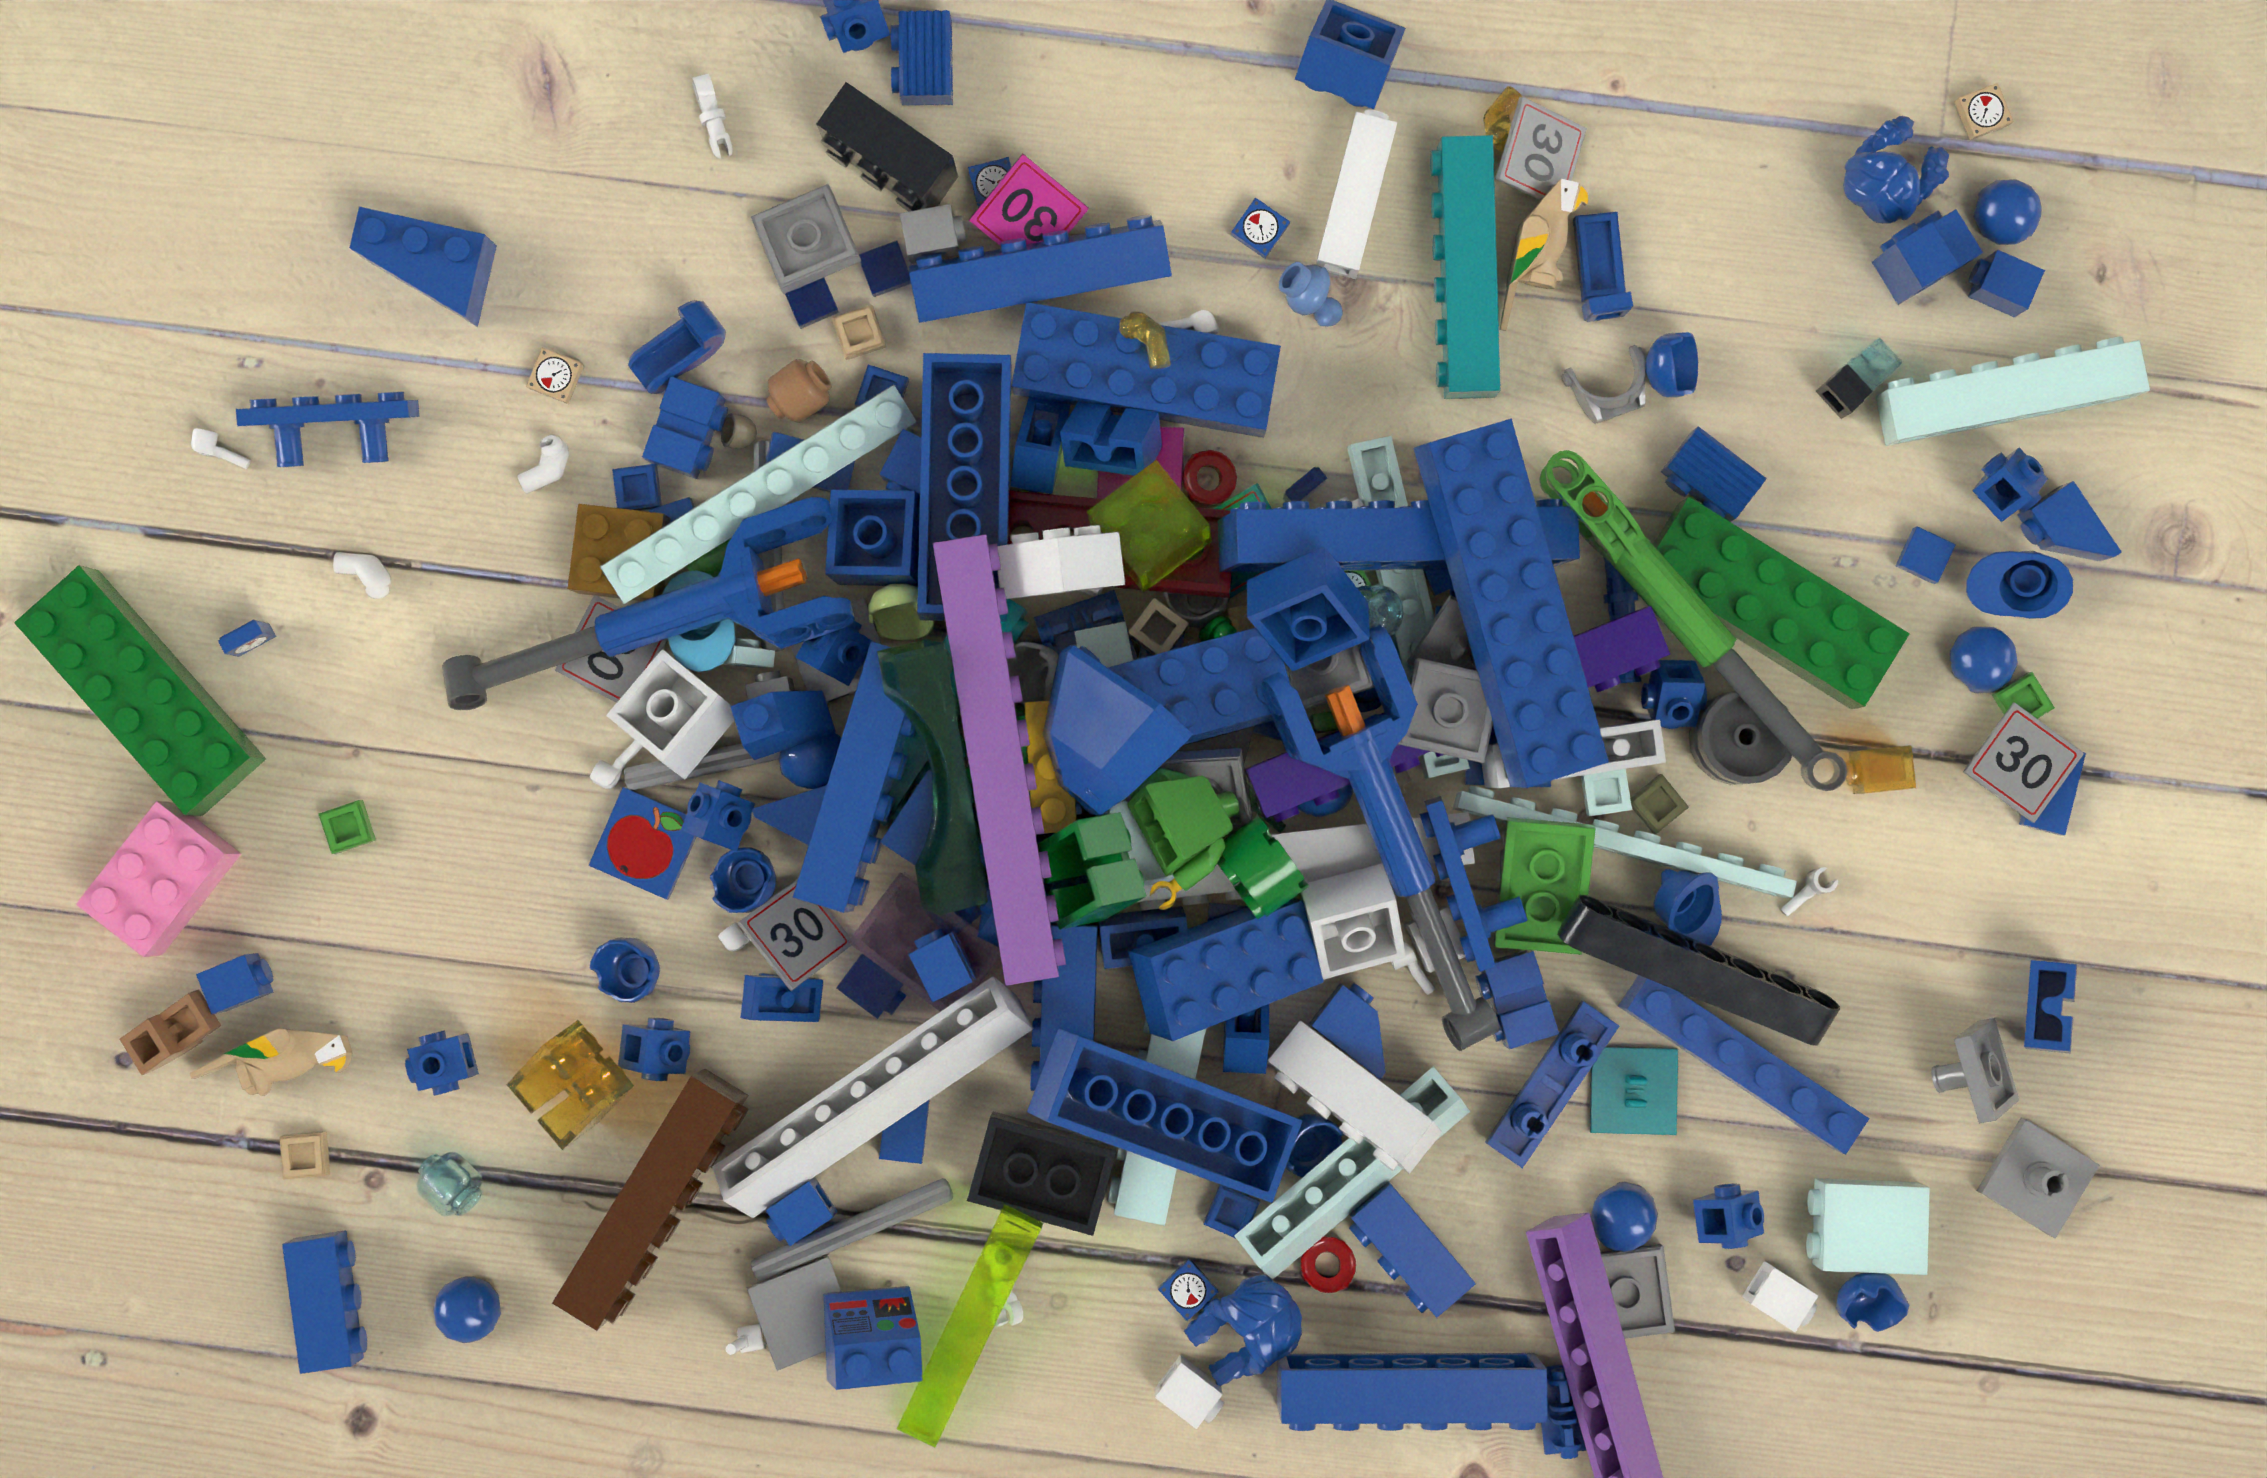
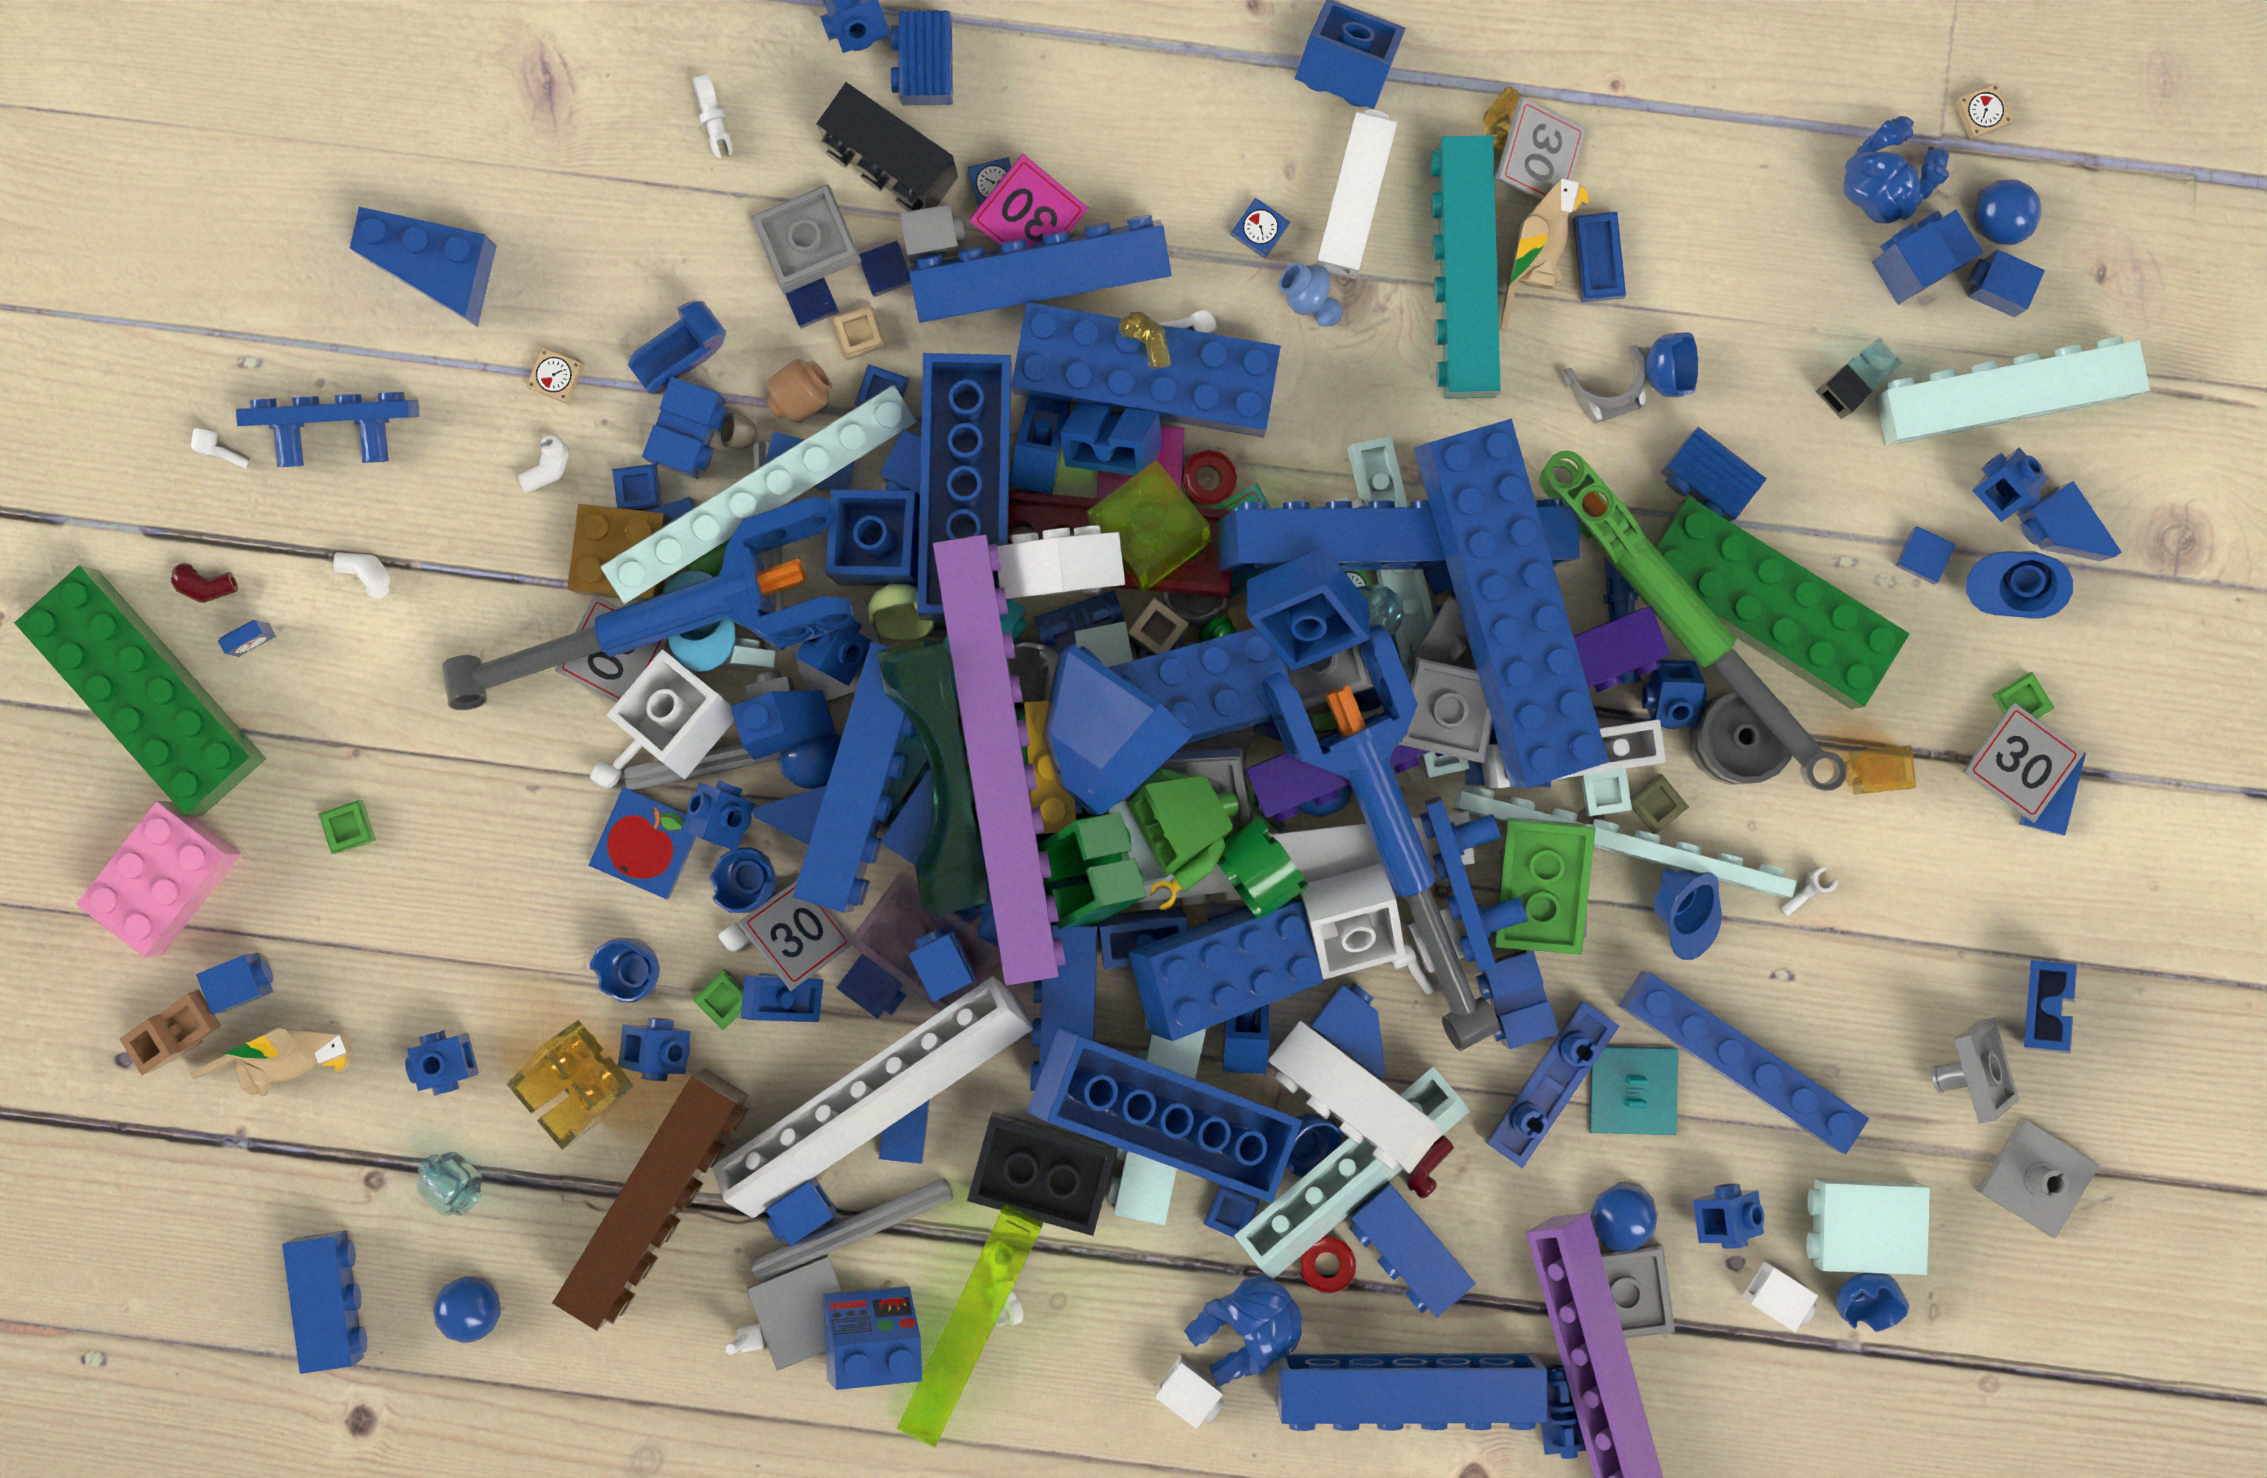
tan tile [280,1131,330,1180] -> none
tile [1158,1258,1219,1321] -> none
clear blue tile [1283,467,1327,502] -> none
black beam [1557,894,1840,1046] -> none
blue tile [1582,292,1633,322] -> none
blue hair [1950,627,2018,693] -> none
none -> dark red arm [171,563,238,603]
none -> bright green tile [693,969,744,1030]
none -> dark red arm [1406,1135,1454,1198]

